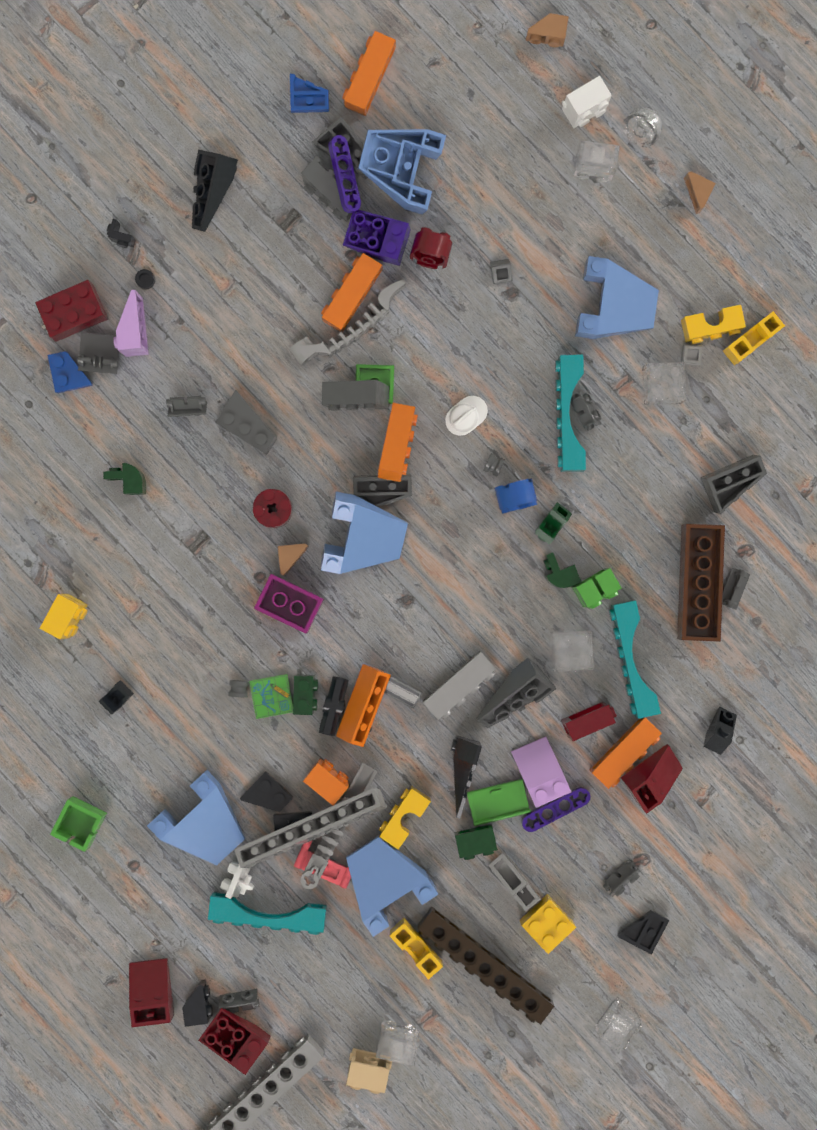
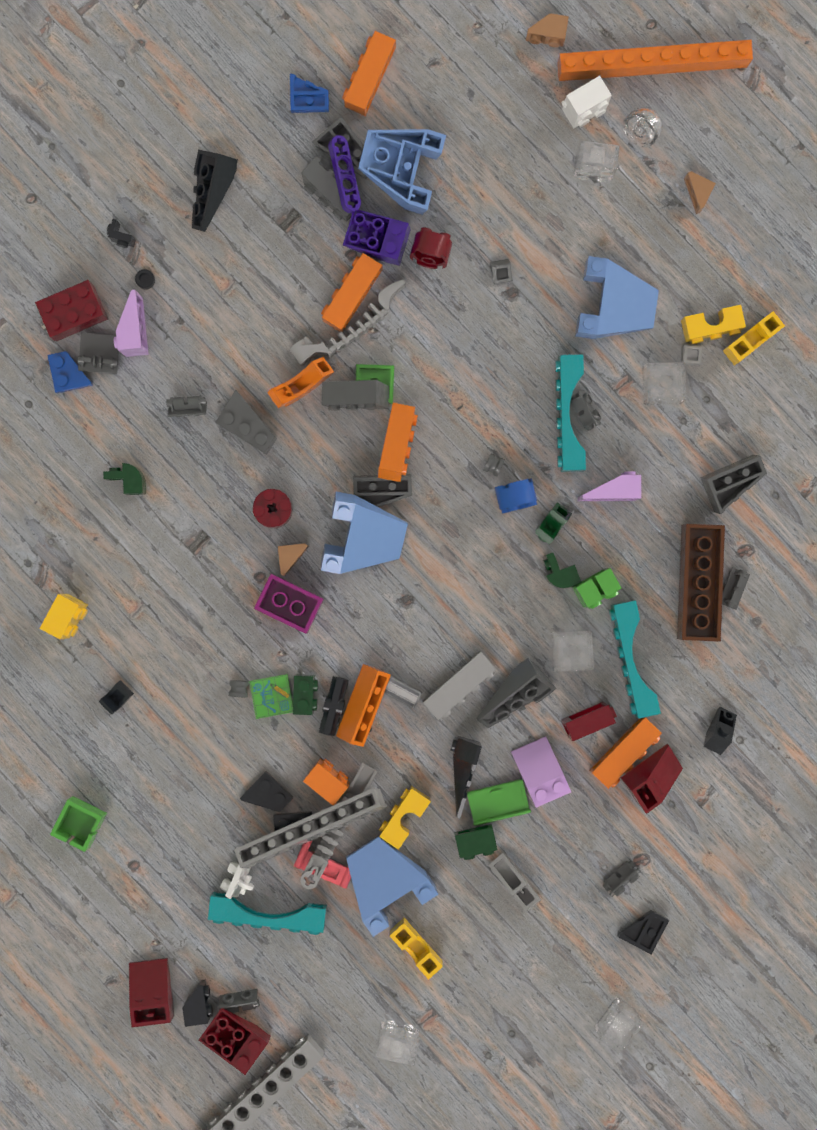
medium blue wedge [147,770,245,865] -> none
tan brick [346,1048,392,1094] -> none
dark brown brick [418,906,555,1025] -> none
white piece [445,396,488,436] -> none
yellow brick [520,894,576,954] -> none
dark purple beam [521,787,591,832] -> none
none -> orange arch [267,357,334,408]
none -> orange brick [557,40,753,81]
none -> lavender slope [578,471,641,501]

